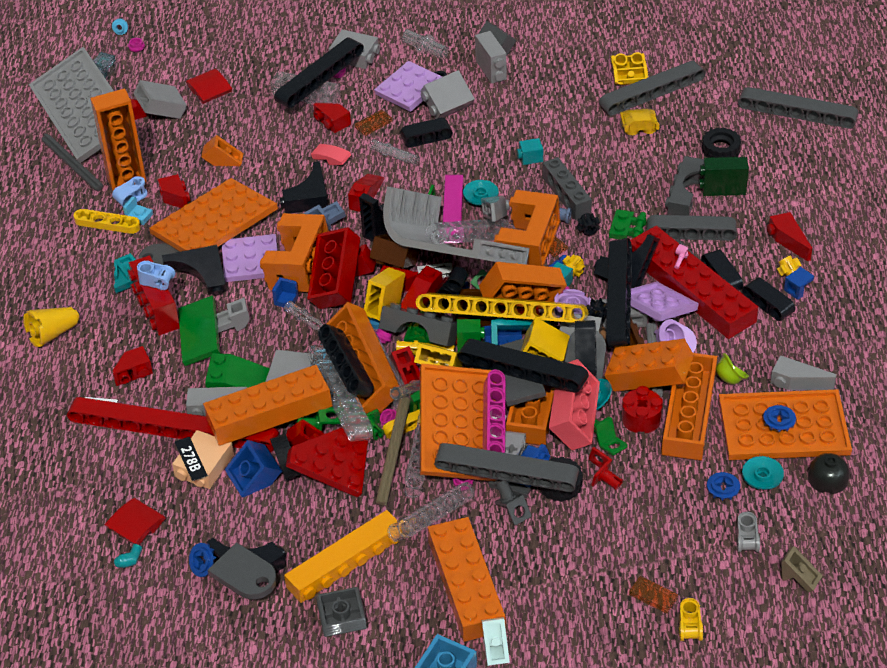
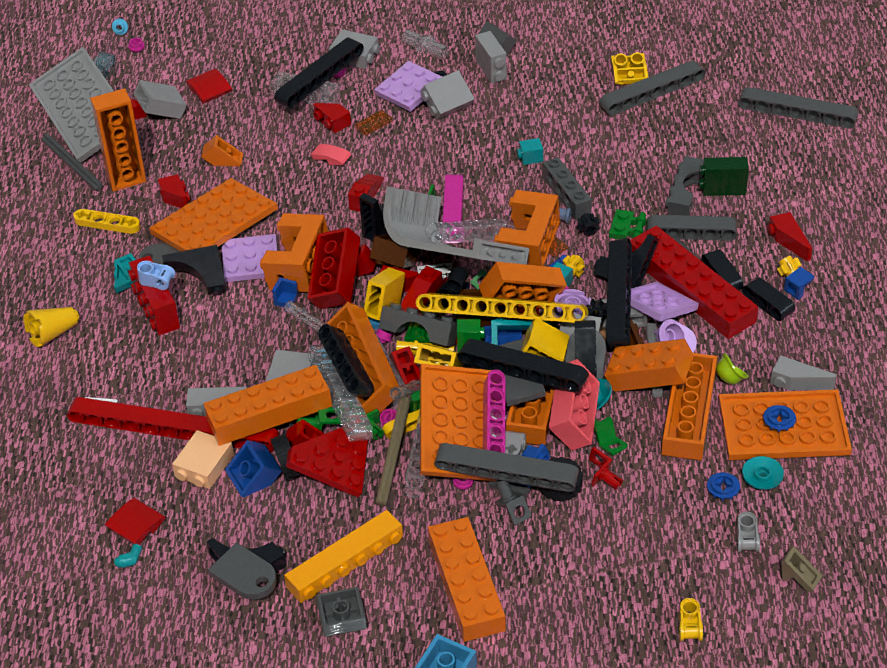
light blue piece [112,176,148,206] -> none
red slope [112,346,153,386] -> none
medium azure bracket [123,196,153,225] -> none
black sticker [175,436,208,481] -> none
green tile [178,296,220,366] -> none
blue gear [189,543,217,577] -> none
green slope [205,353,270,388] -> none
light grey brick [217,298,249,333] -> none
black arch [280,161,328,214] -> none
sand blue brick [304,201,346,230] -> none
clear pin [369,139,420,166] -> none
clear beam [388,482,475,542] -> none
black beam [400,118,453,148] -> none
teal dish [463,180,499,205] -> none
light grey slope [481,196,509,222] -> none
light aqua slope [481,617,510,666] -> none
yellow slope [620,108,659,135] -> none
red brick [622,386,663,433] -> none
clear orange tile [629,576,678,614] -> none
bright pink hand [674,244,688,269] -> none
black tyre [702,128,741,158] -> none
pearl dark grey cylinder [808,453,850,494] -> none

